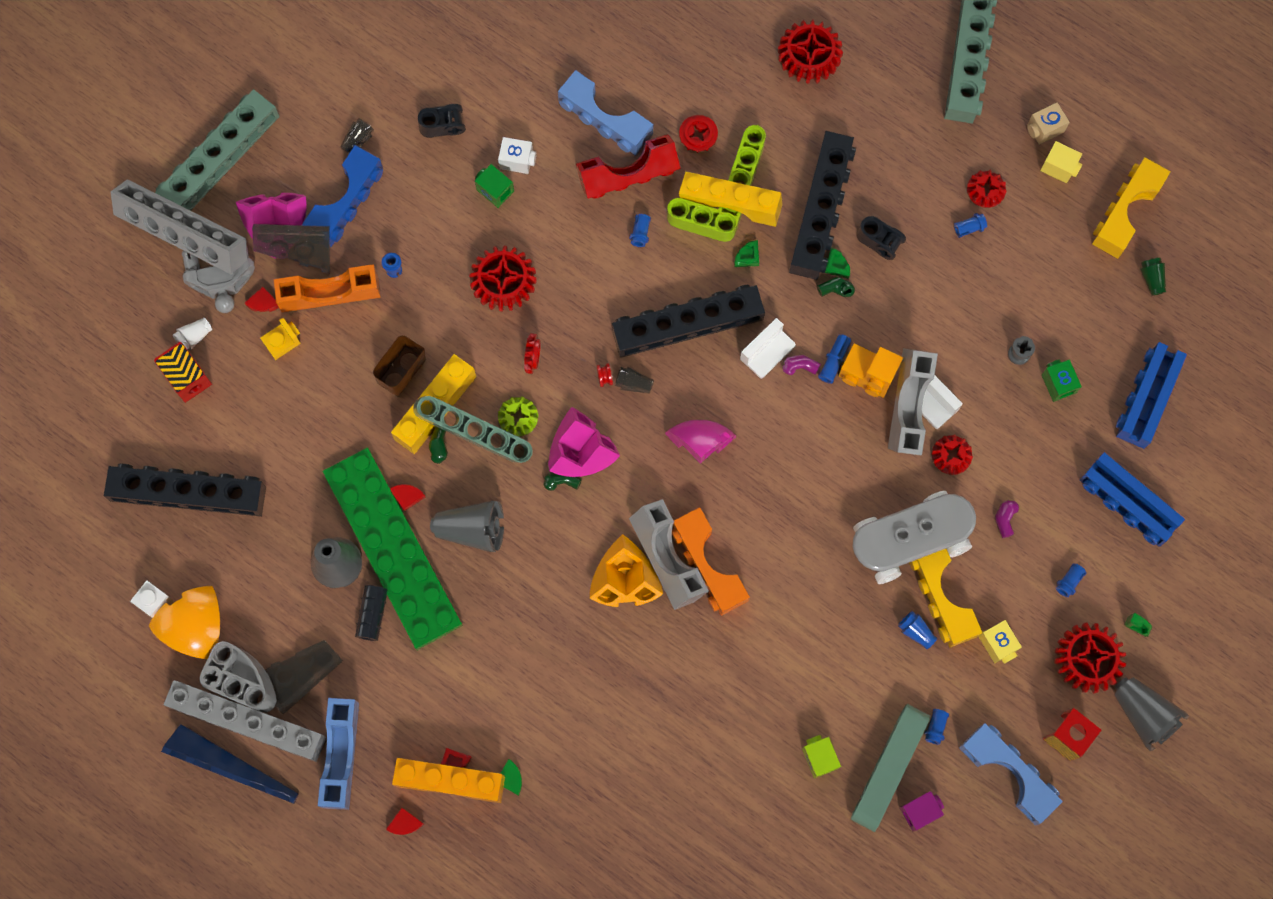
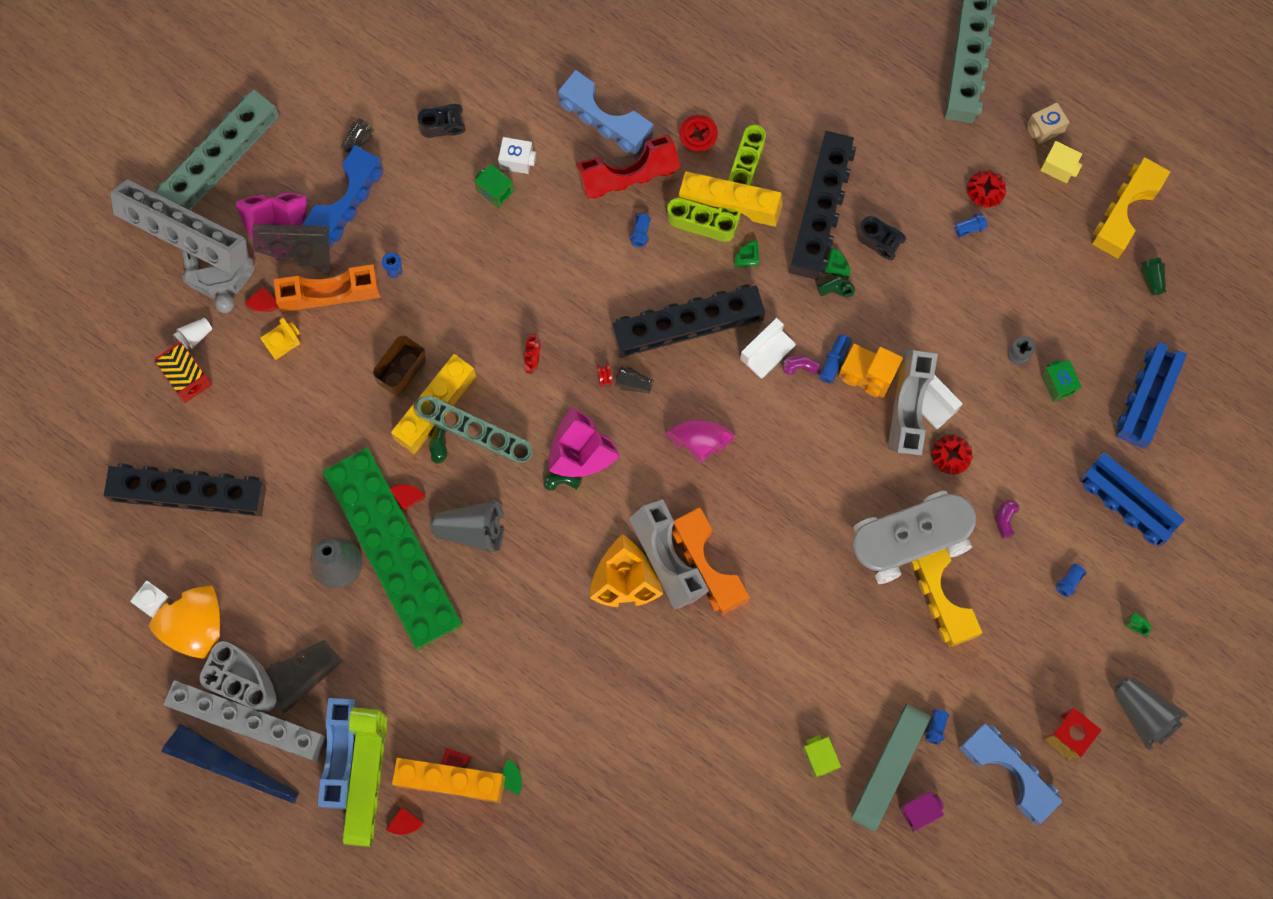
black axle [355,585,388,641] -> none
red gear [469,245,537,312] -> none
lime gear [498,396,538,436] -> none
red gear [777,19,843,85] -> none
blue cone [898,611,937,649] -> none
light yellow brick [979,620,1022,664] -> none
red gear [1054,622,1126,694] -> none
none -> lime beam [343,707,387,847]

